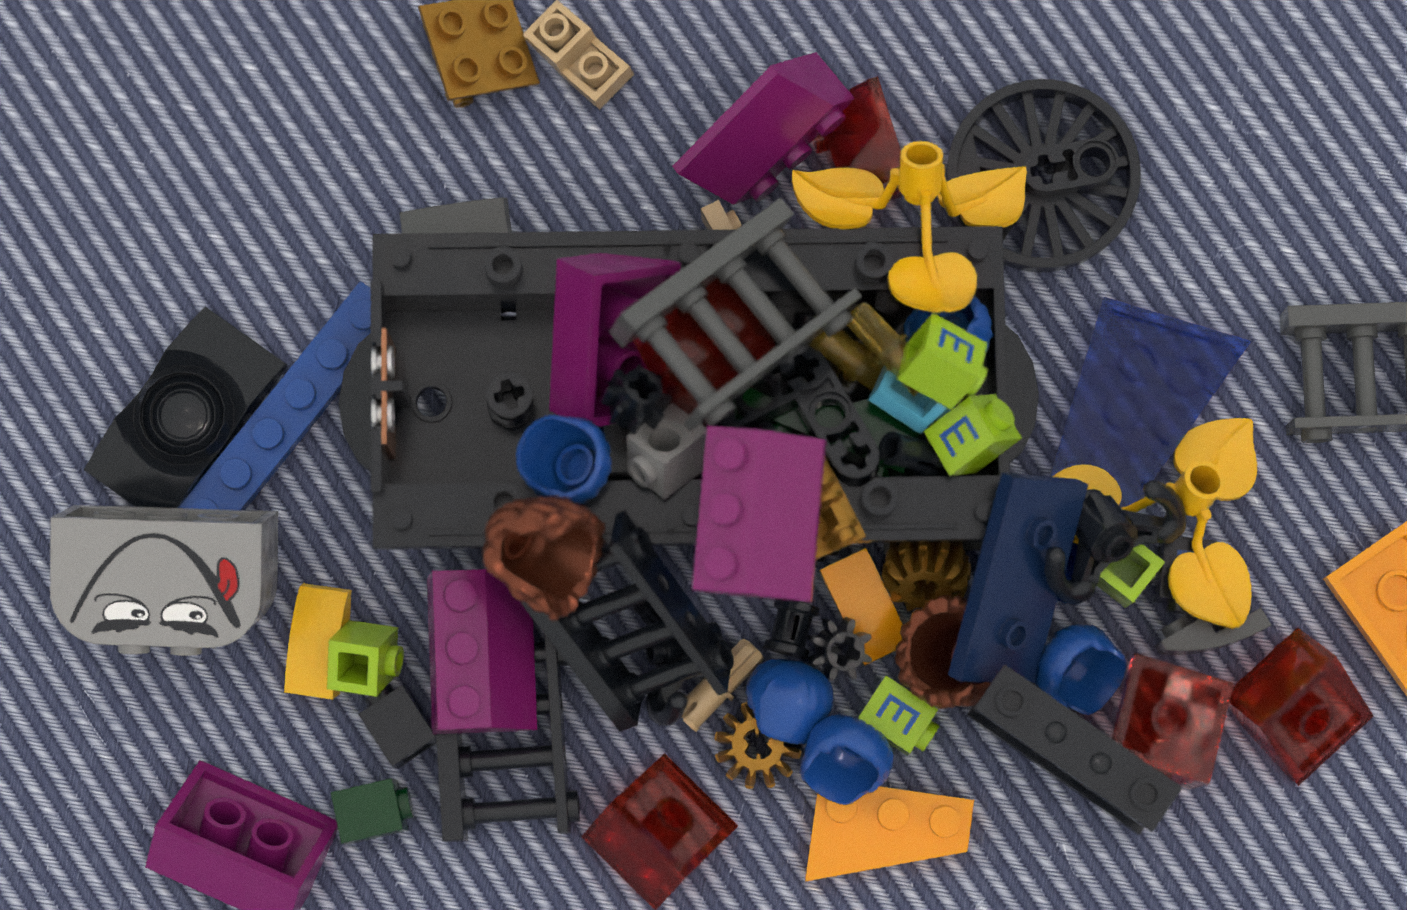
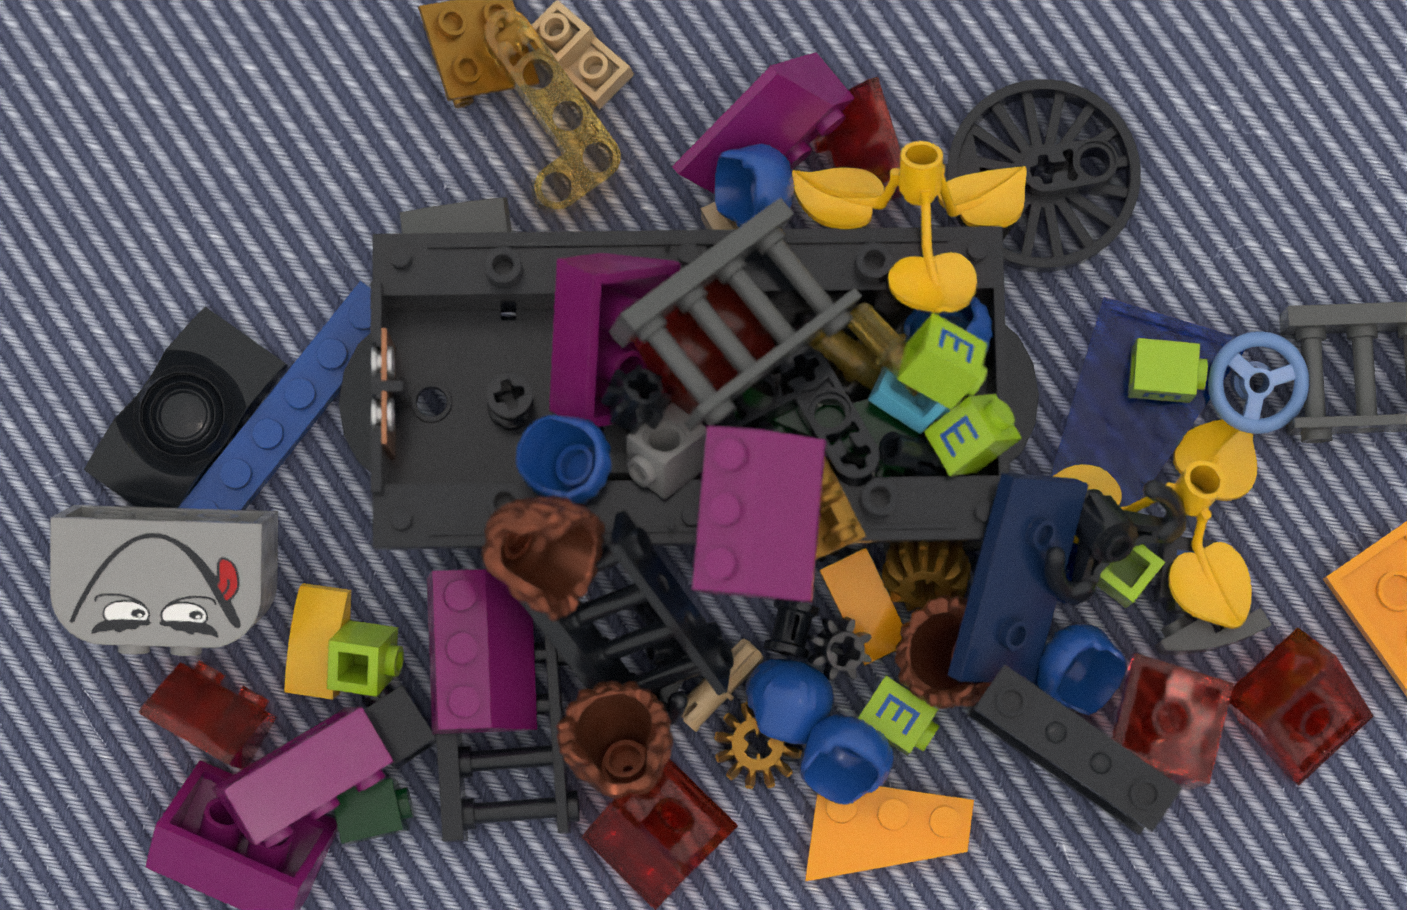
none -> clear red slope [138,660,277,769]
none -> magenta slope [211,707,394,848]
none -> clear yellow beam [483,9,621,212]
none -> copper hair [556,681,673,799]
none -> blue hair [715,143,795,227]
none -> lime brick [1128,338,1208,403]
none -> medium blue piece [1208,331,1309,434]

